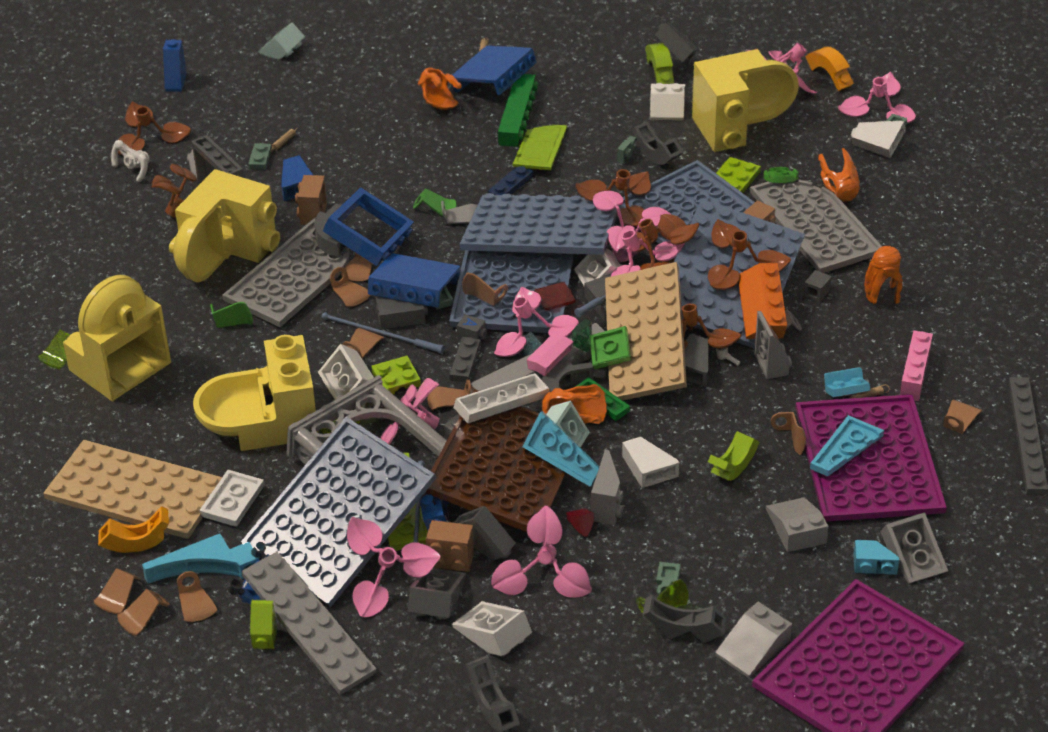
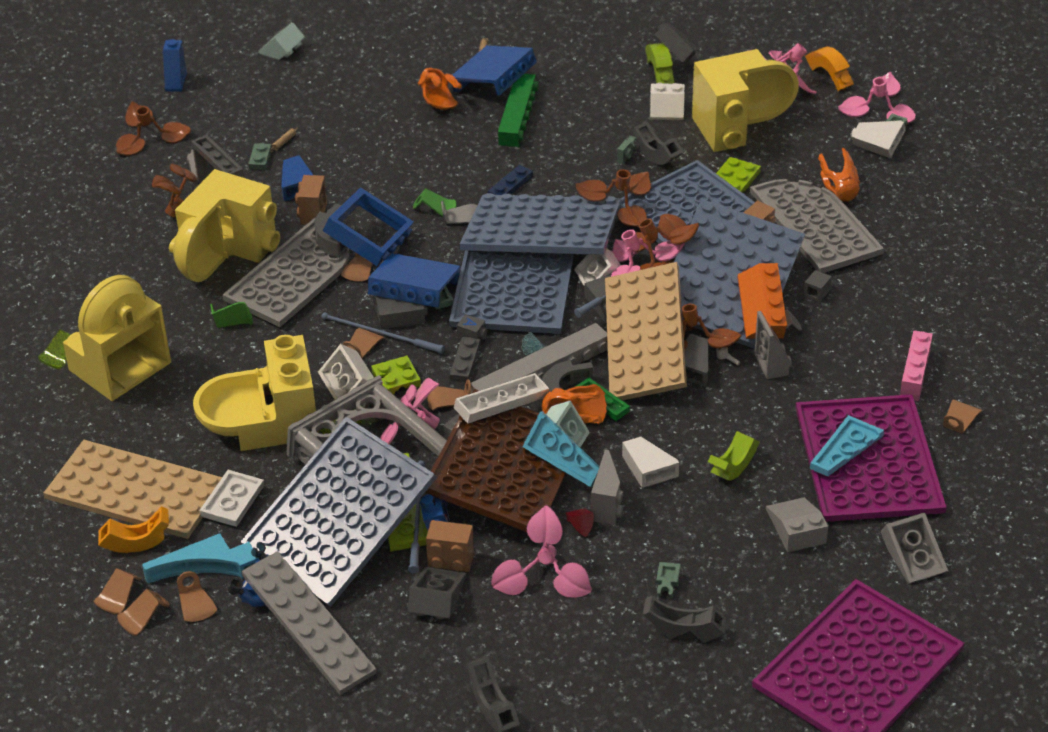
white piece [111,140,149,183] -> none
lime slope [250,600,277,649] -> none
medium nougat piece [330,267,370,307] -> none
bright pink plant [347,517,440,617] -> none
white slope [452,601,532,656] -> none
dark grey slope [454,506,515,561] -> none
medium nougat piece [462,272,508,306] -> none
bright pink plant [494,287,579,357] -> none
lime piece [512,125,567,170] -> none
bright pink piece [527,333,573,376] -> none
clear red piece [534,282,576,311] -> none
clear green bracket [572,319,592,352] -> none
bright green tile [589,326,631,369] -> none
bright pink plant [593,191,671,253] -> none
clear neon green piece [636,579,689,613] -> none
dark orange plant [708,219,791,290] -> none
light grey slope [715,602,792,678] -> none
bright green tile [764,167,798,183] -> none
medium nougat piece [771,412,806,455] -> none
medium azure bracket [824,367,870,397] -> none
tan piece [843,385,890,399] -> none
medium azure slope [854,540,899,574] -> none
orange hair [864,246,903,304] -> none
dark grey plate [1009,377,1048,495] -> none

